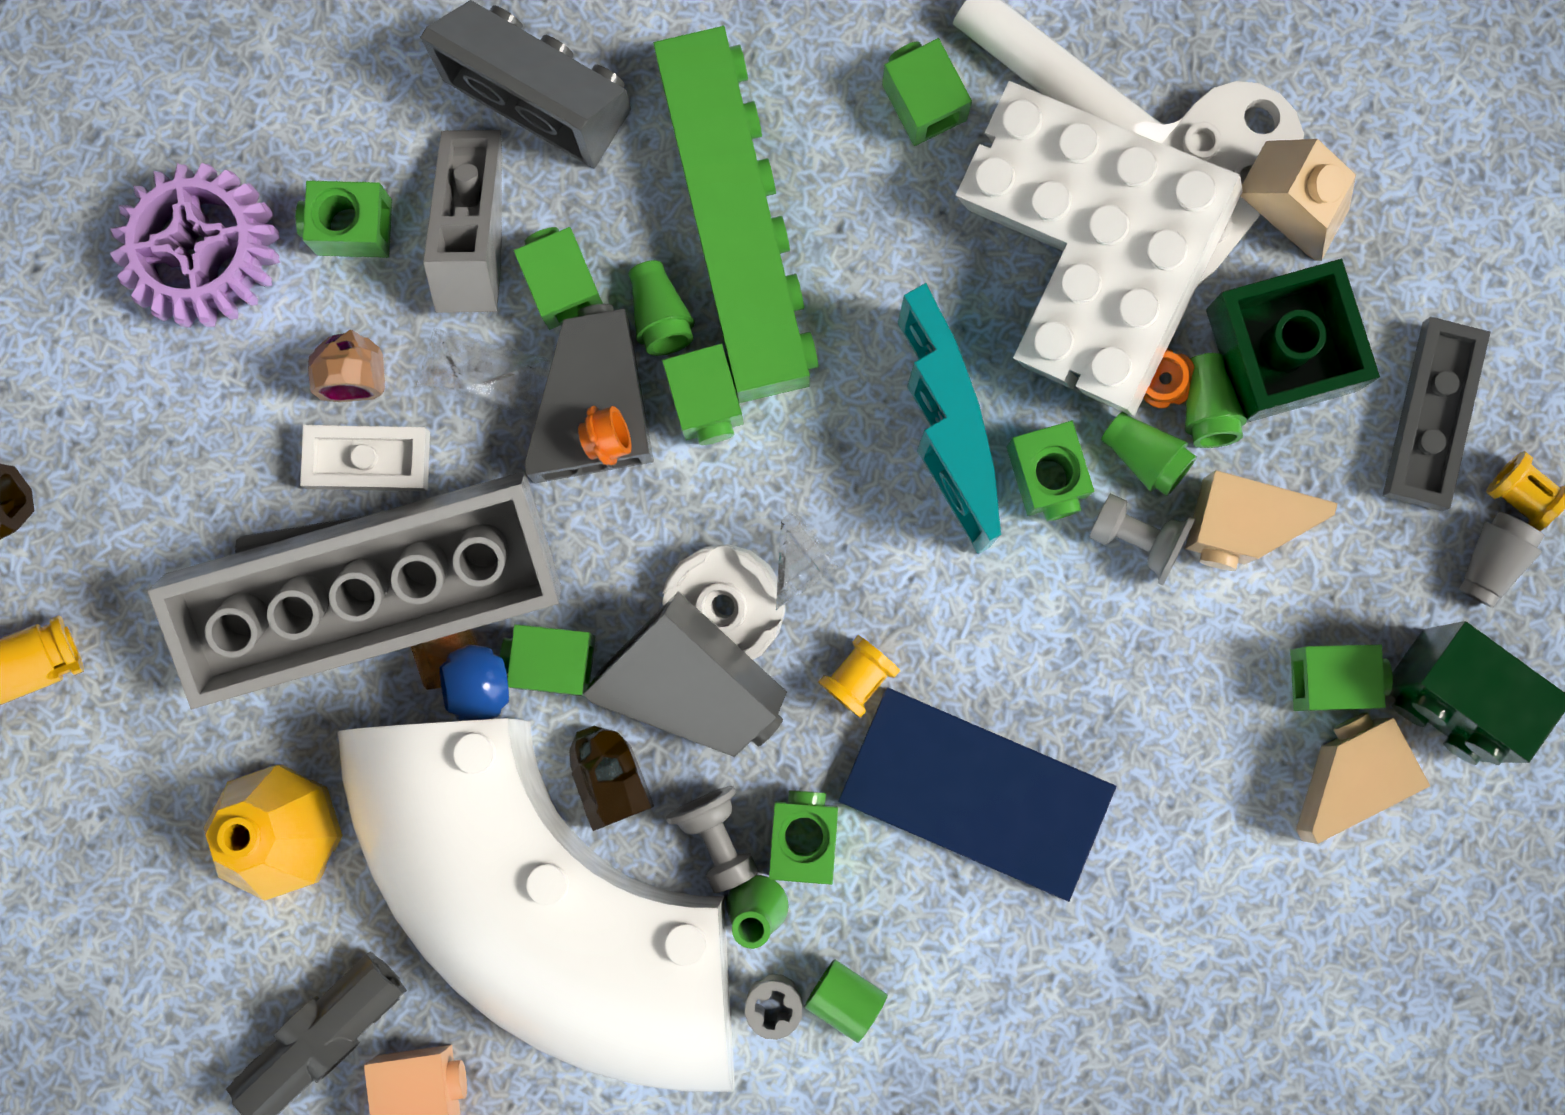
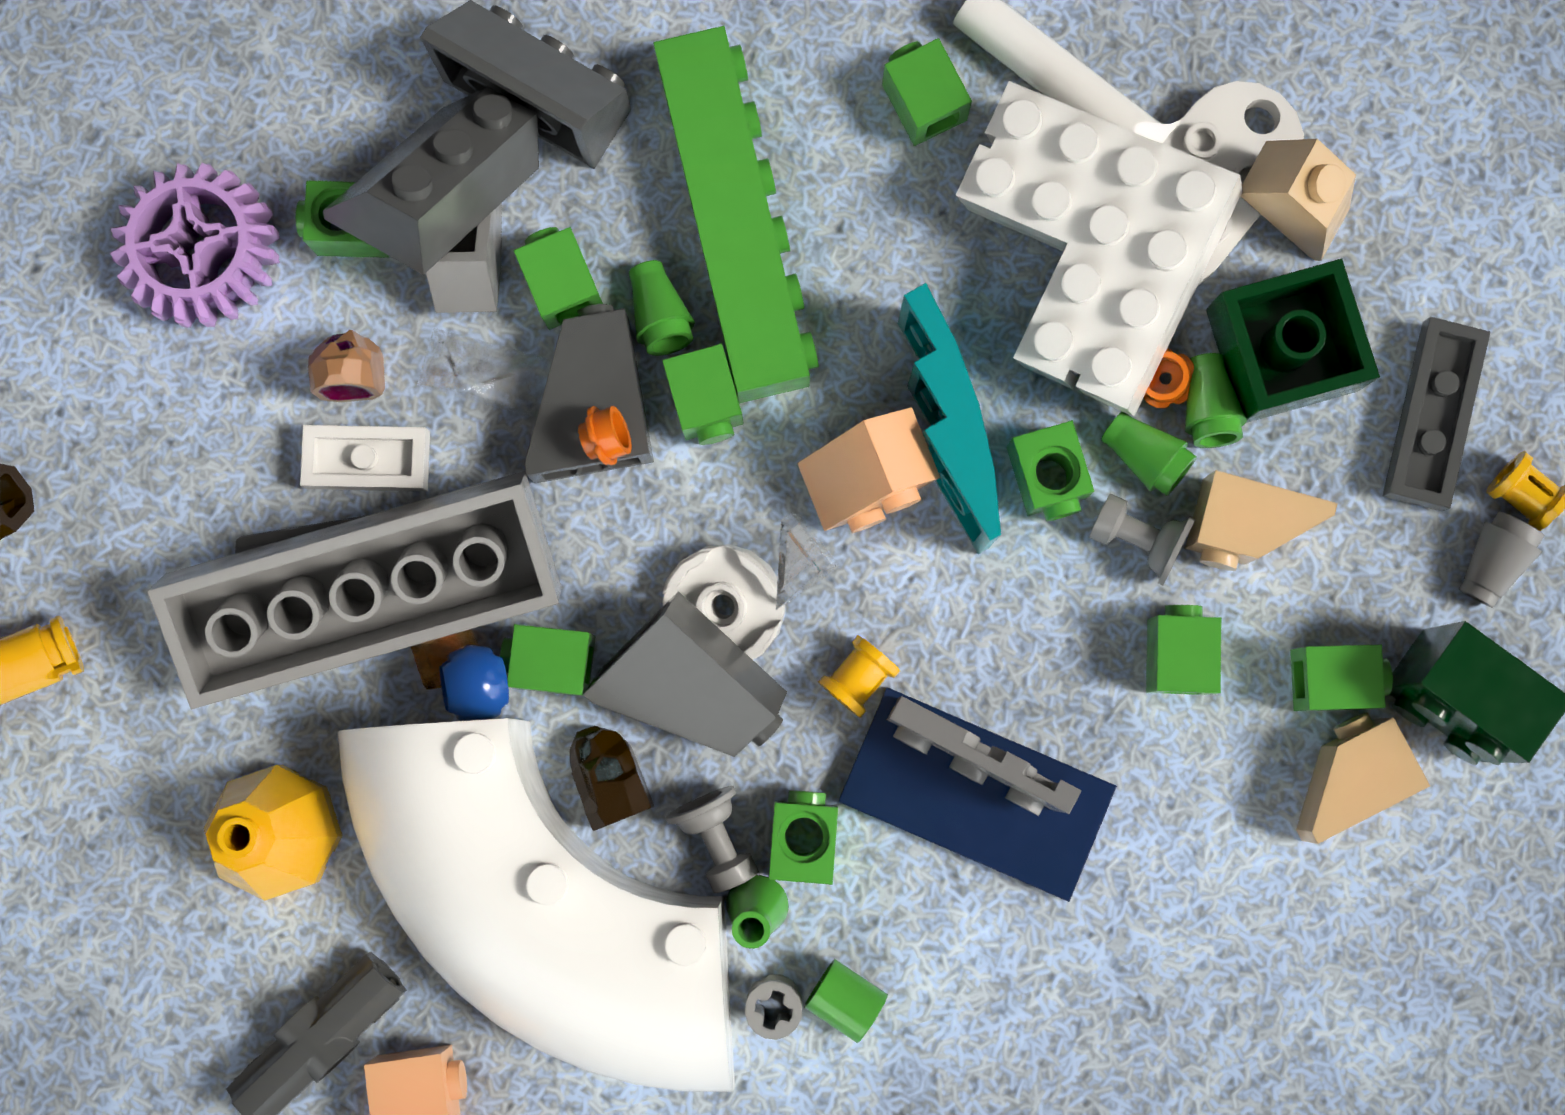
none -> dark grey slope [323,87,539,275]
none -> light nougat brick [797,407,940,533]
none -> light grey wing [887,696,1082,816]
none -> bright green brick [1146,605,1222,695]

